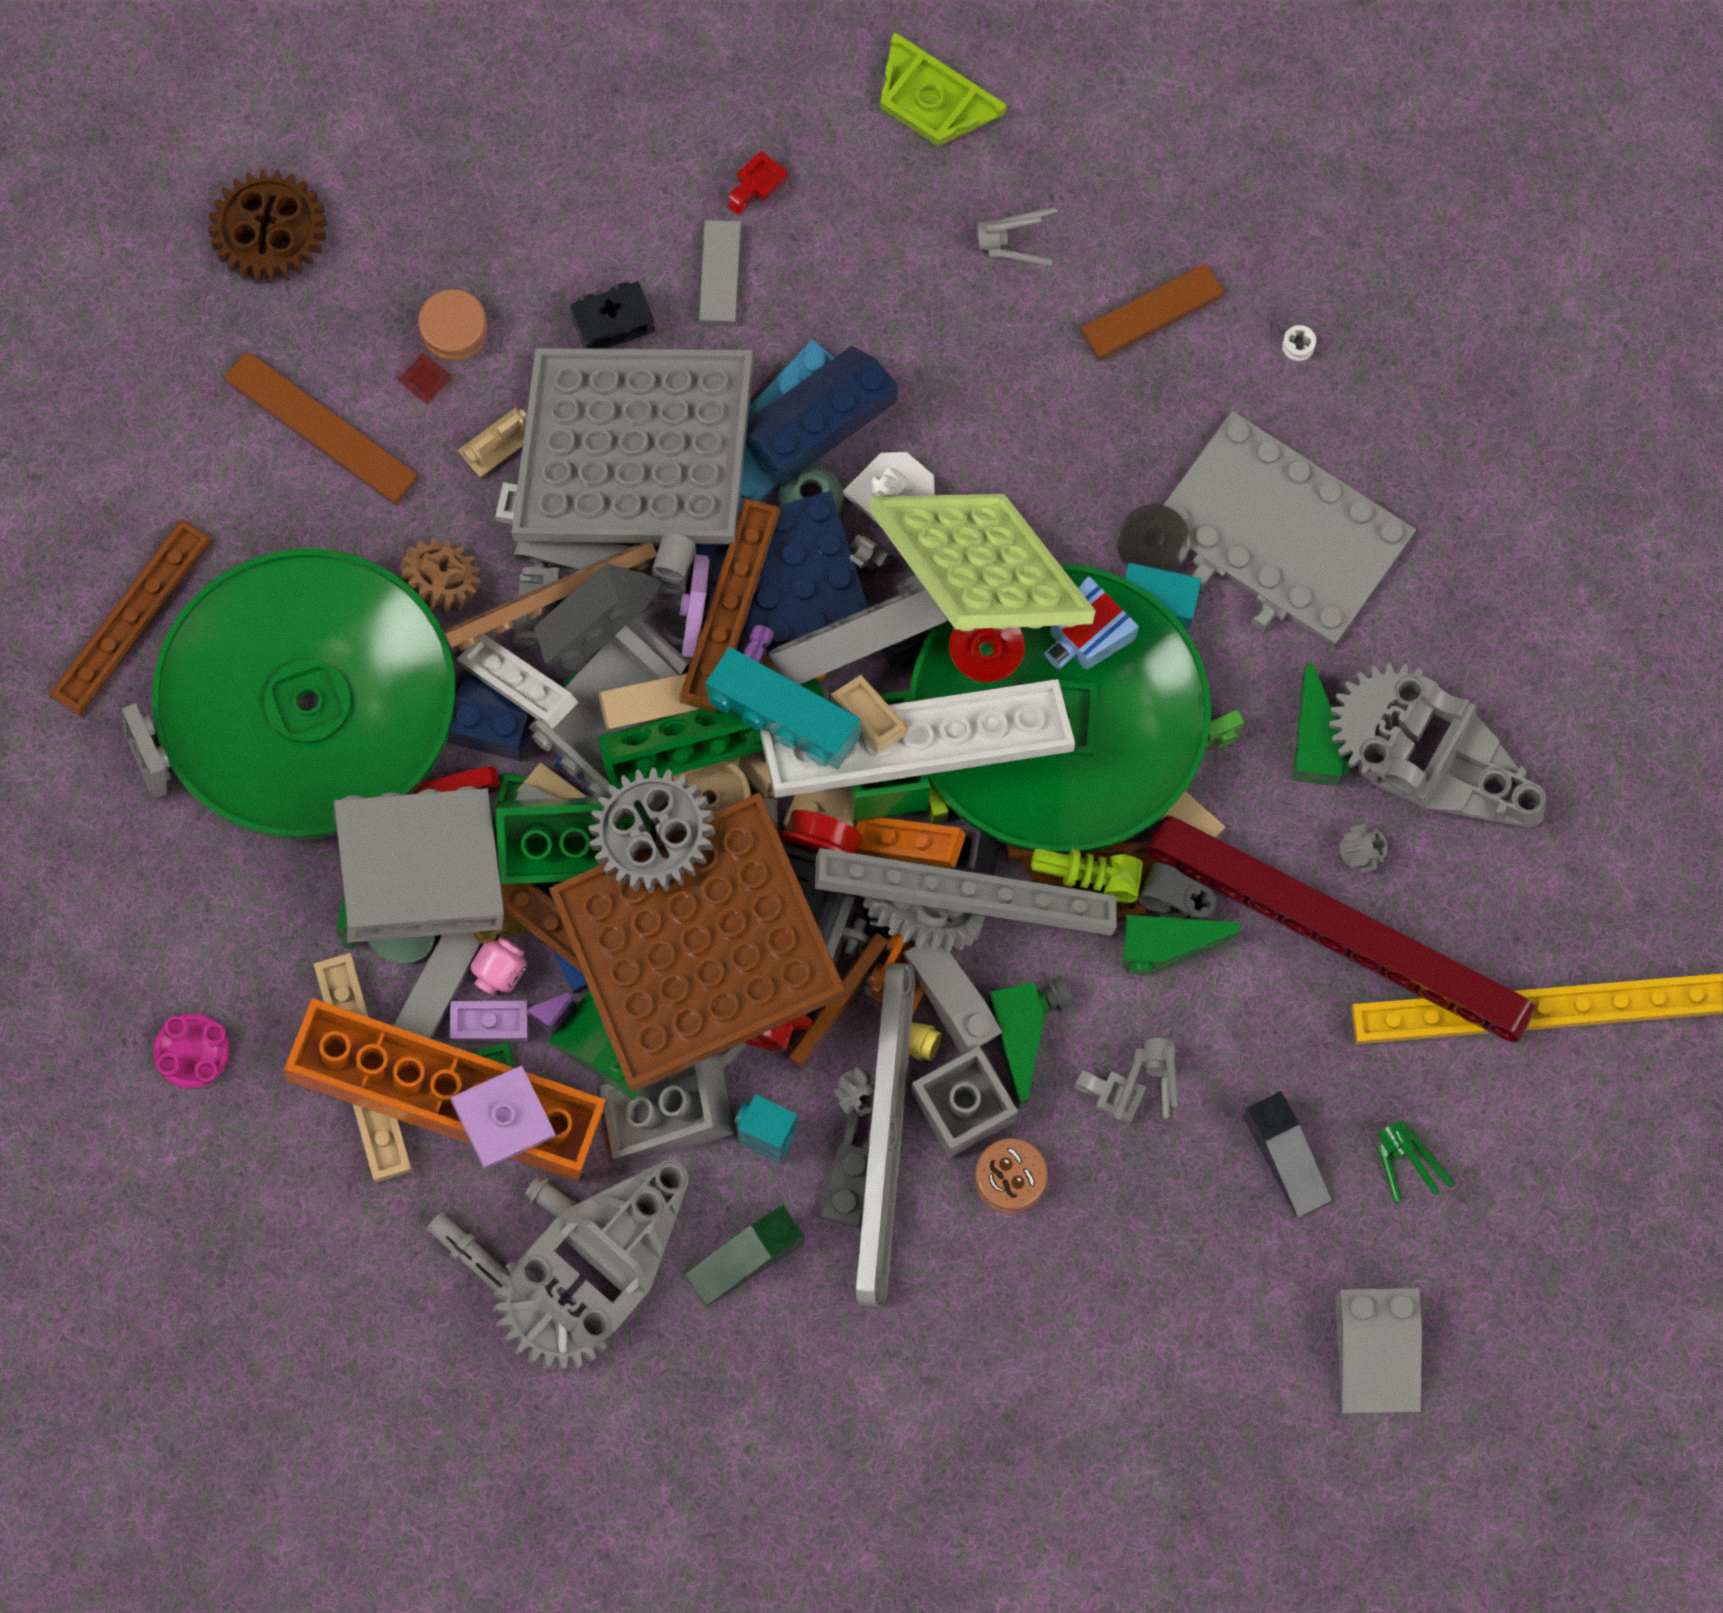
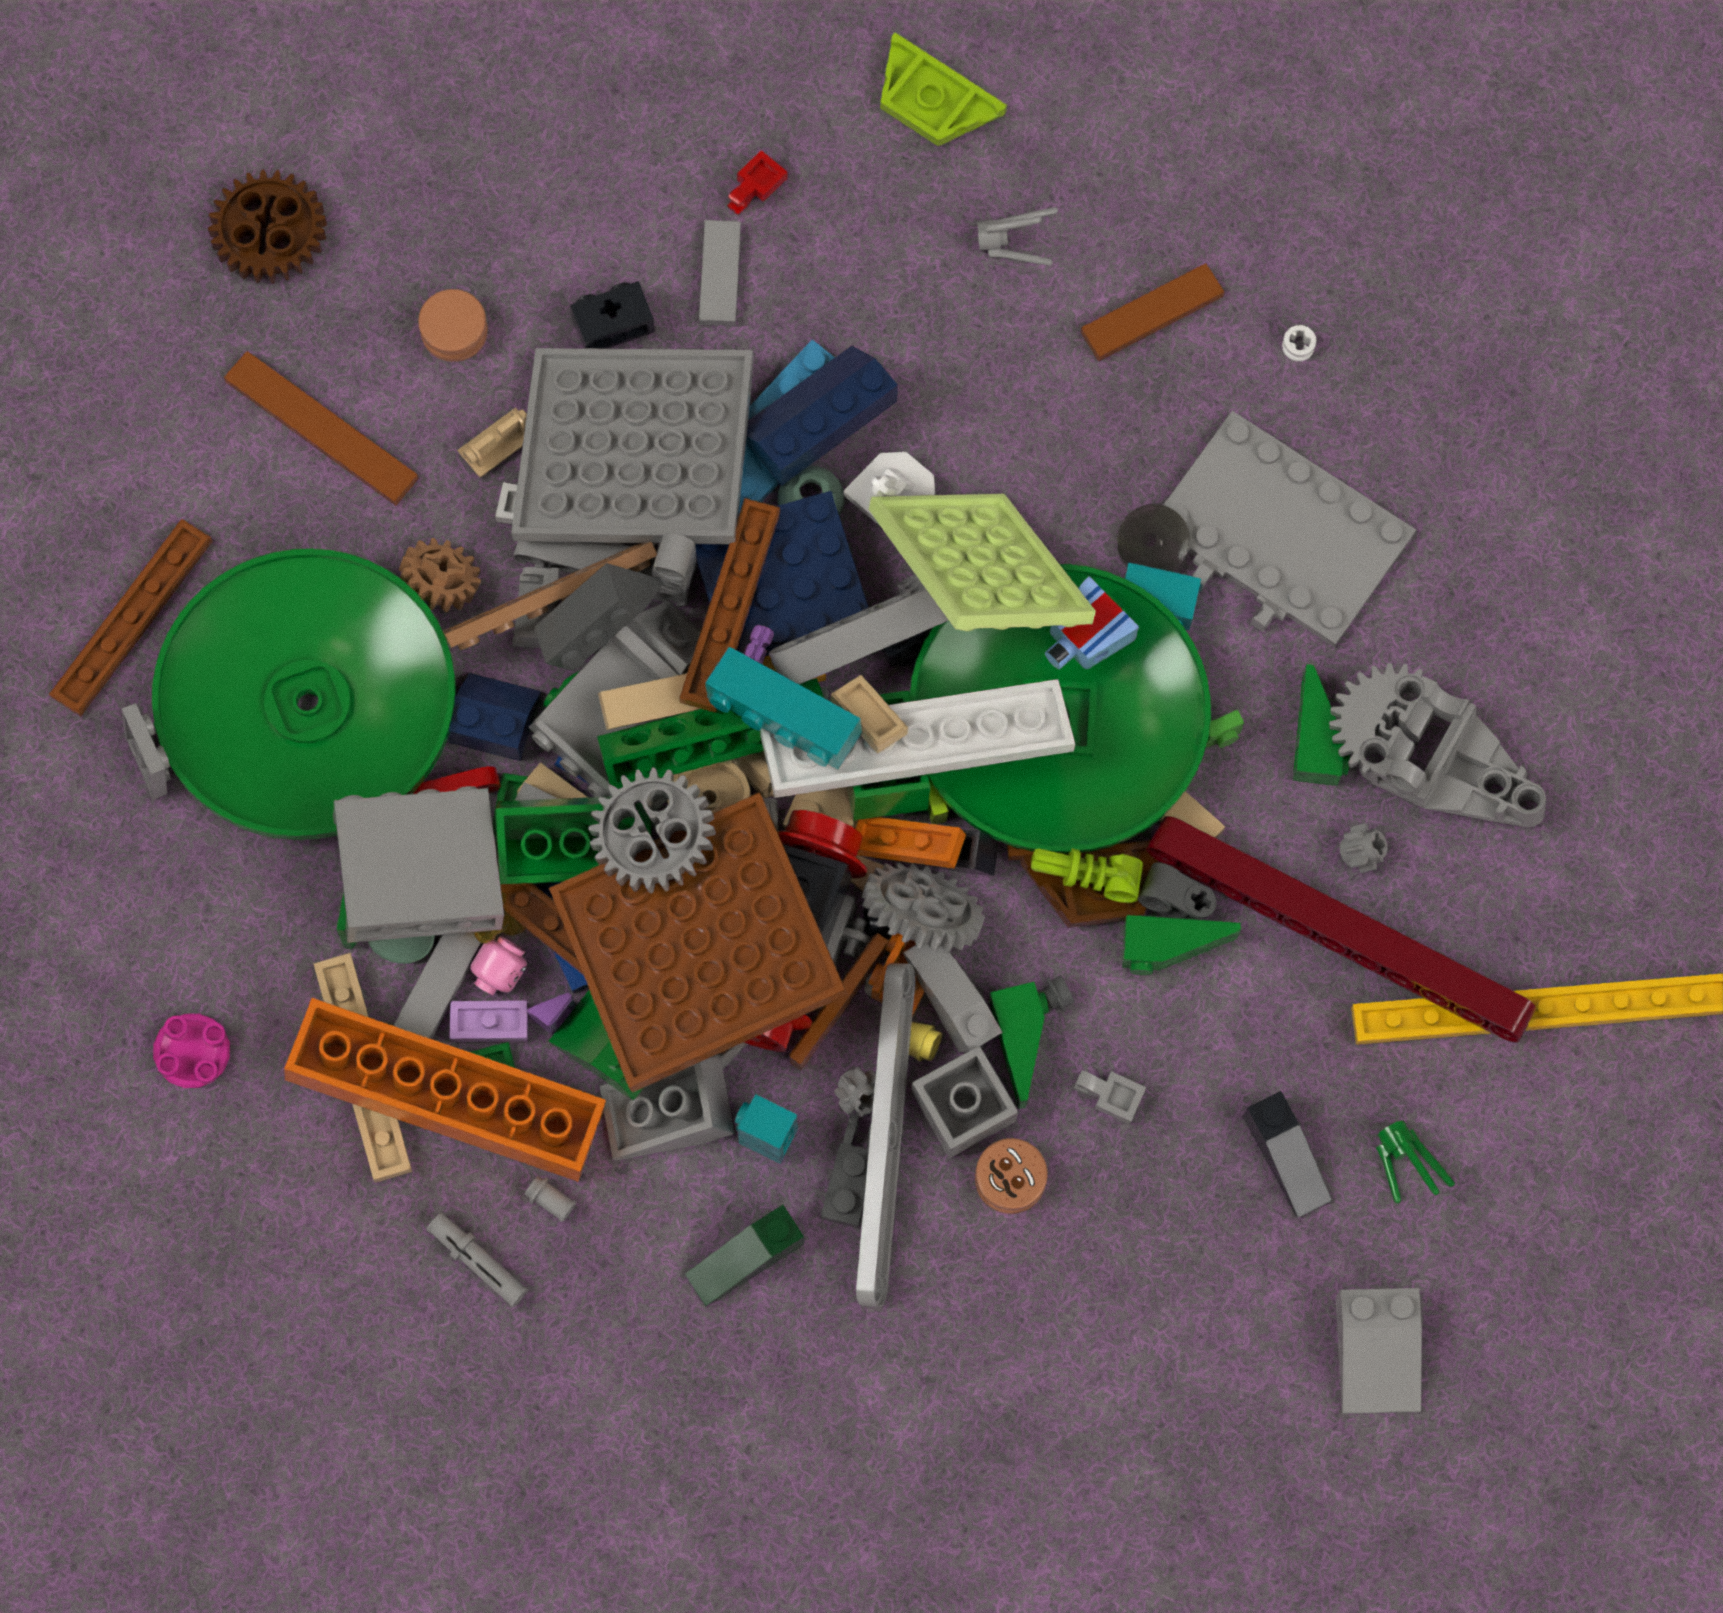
clear red tile [398,353,451,405] -> none
lavender plate [450,1065,556,1170] -> none
white plate [457,634,578,729] -> none
light grey connector [493,1160,689,1371] -> none
lavender plate [679,554,710,658] -> none
light grey plate [815,848,1117,936] -> none
light grey plate [849,534,895,570] -> none
red dish [949,627,1025,683] -> none
light grey plant [1114,1038,1179,1120] -> none

